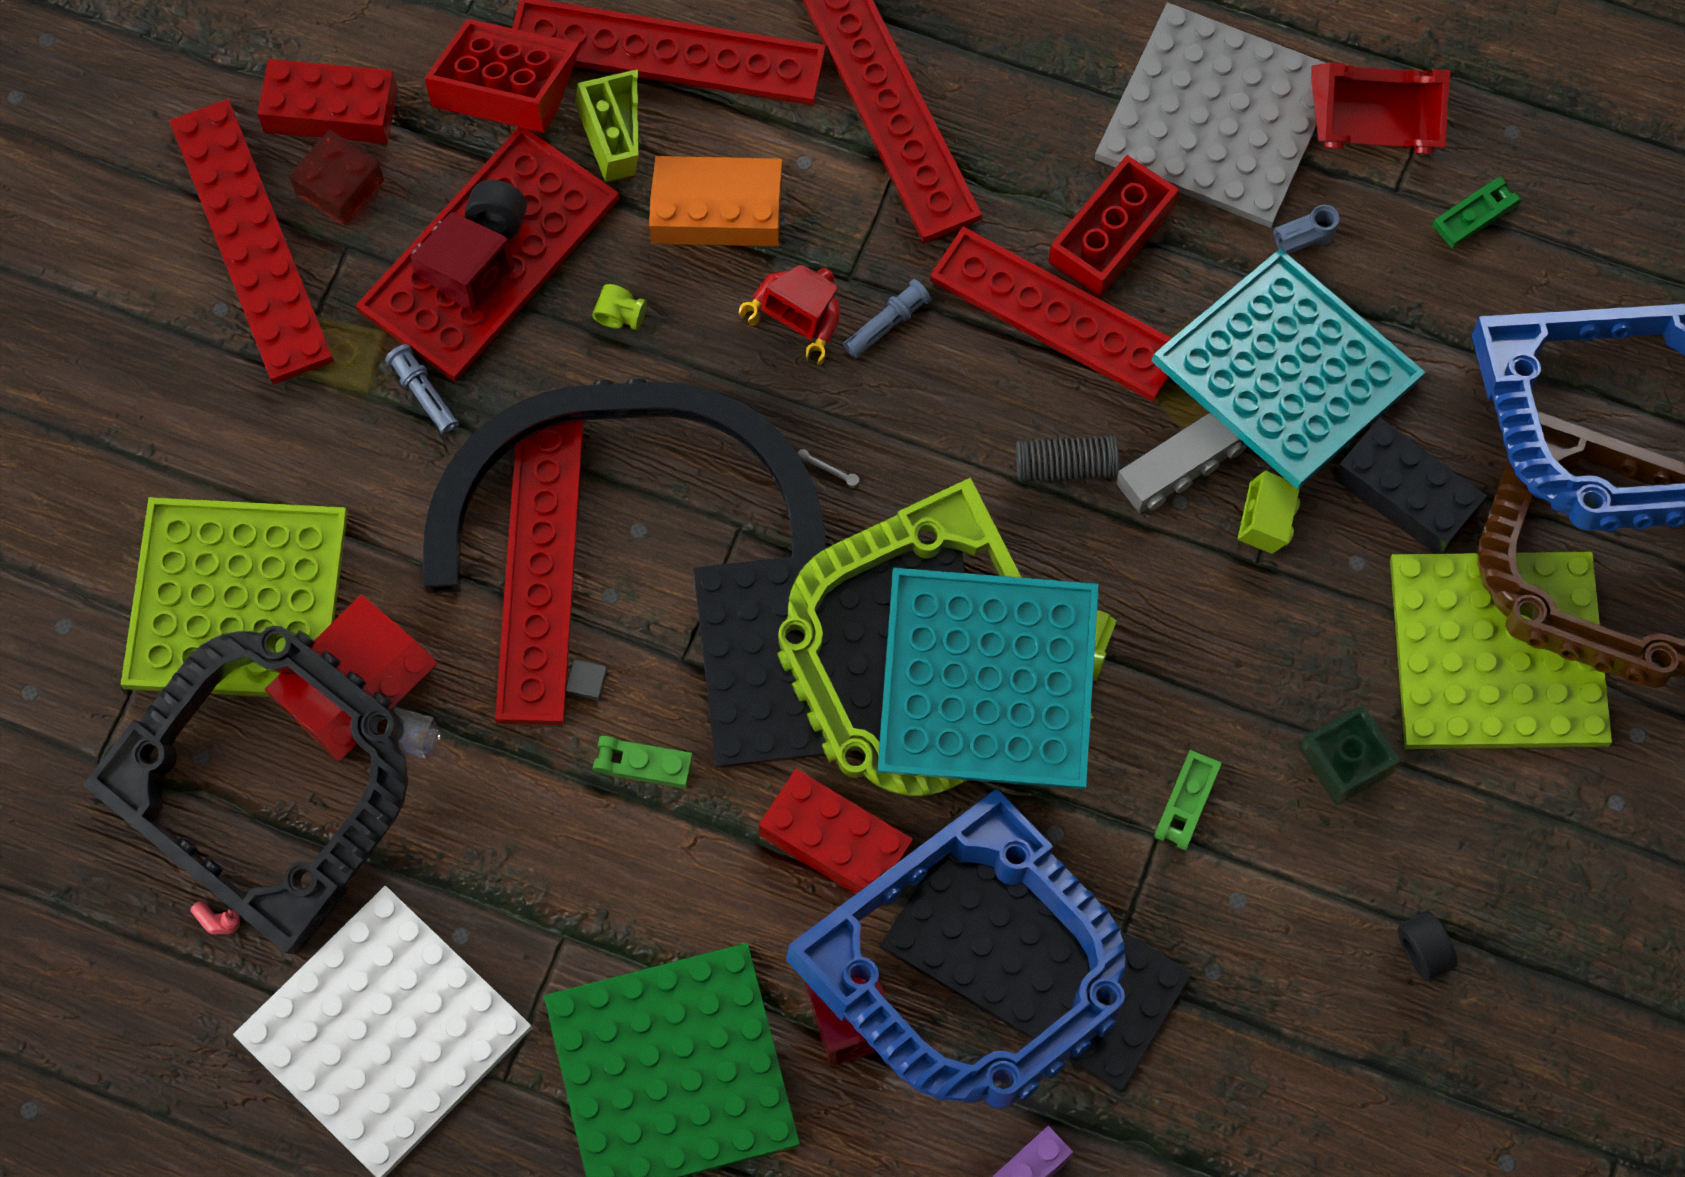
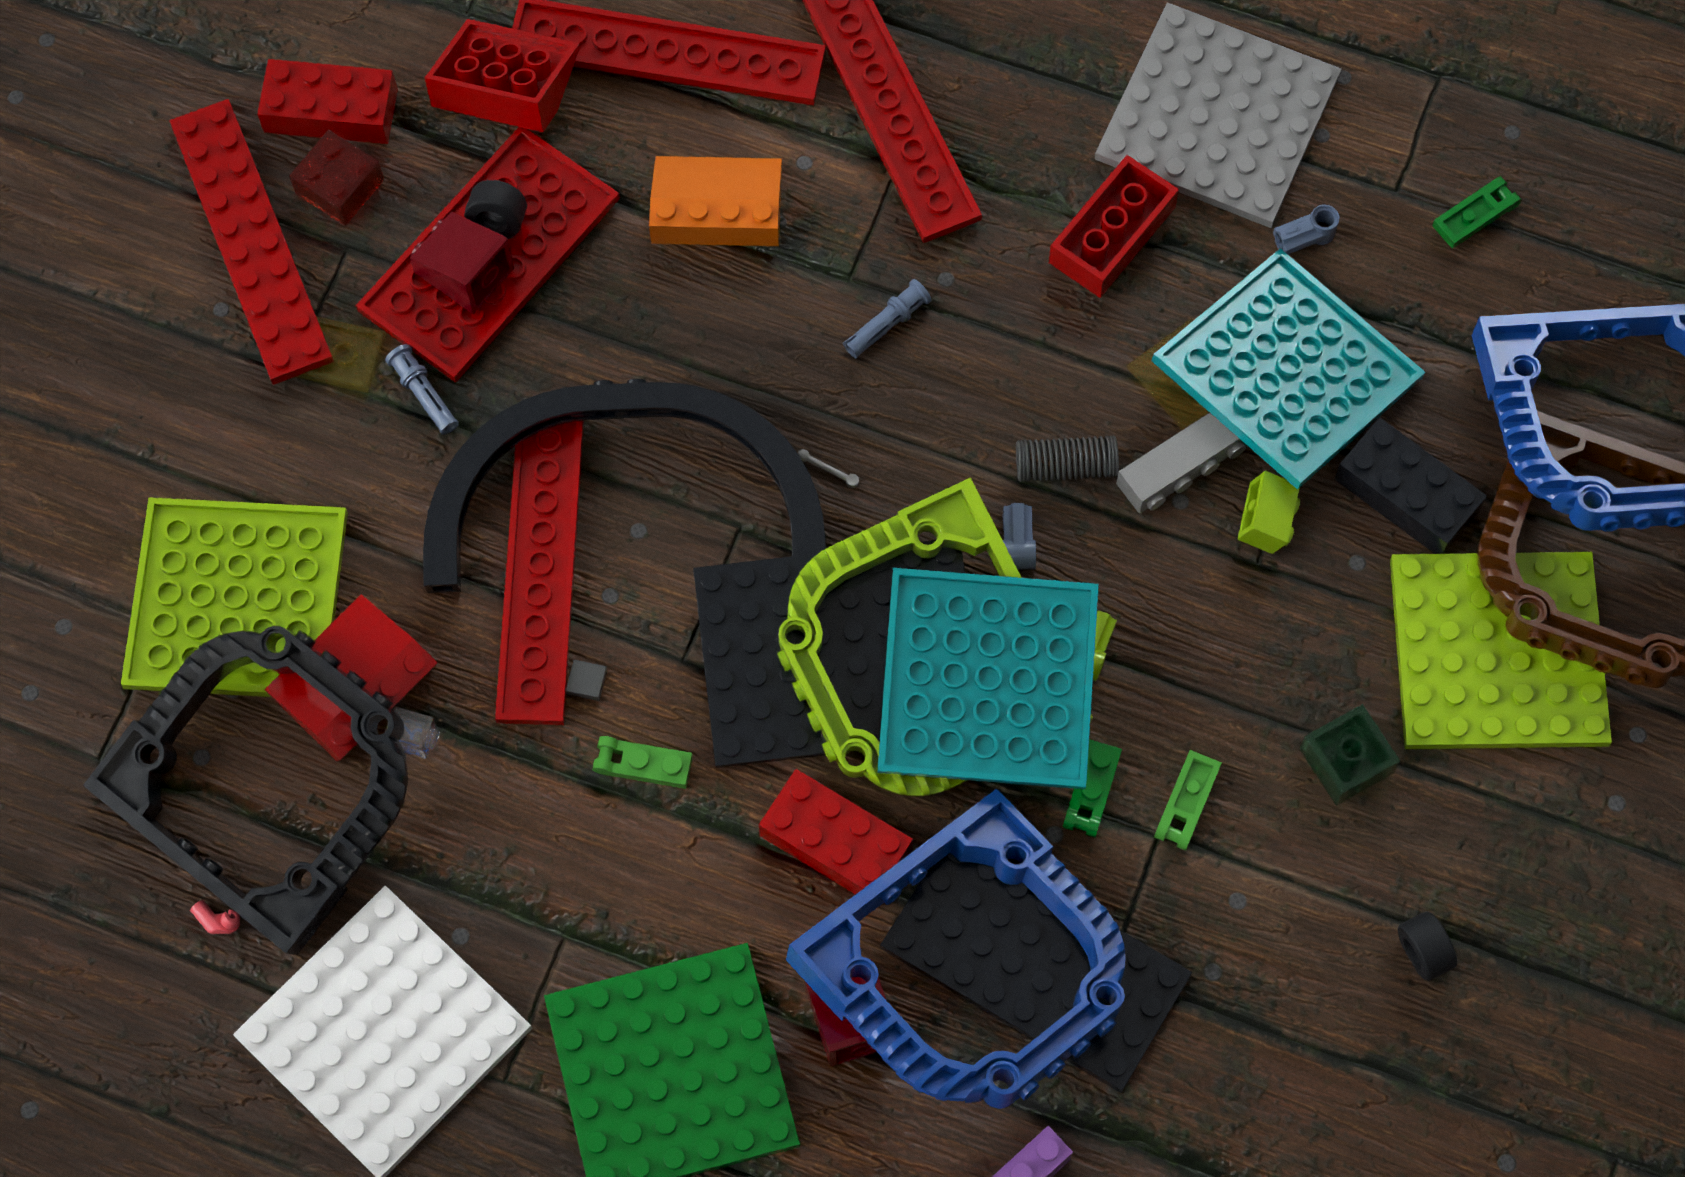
lime wedge [575,69,638,182] -> none
lime piece [592,284,647,331] -> none
red torso [739,265,839,365] -> none
red plate [930,227,1172,402] -> none
red windscreen [1311,62,1450,154] -> none
none -> sand blue piece [1003,503,1036,570]
none -> green plate [1063,739,1122,838]

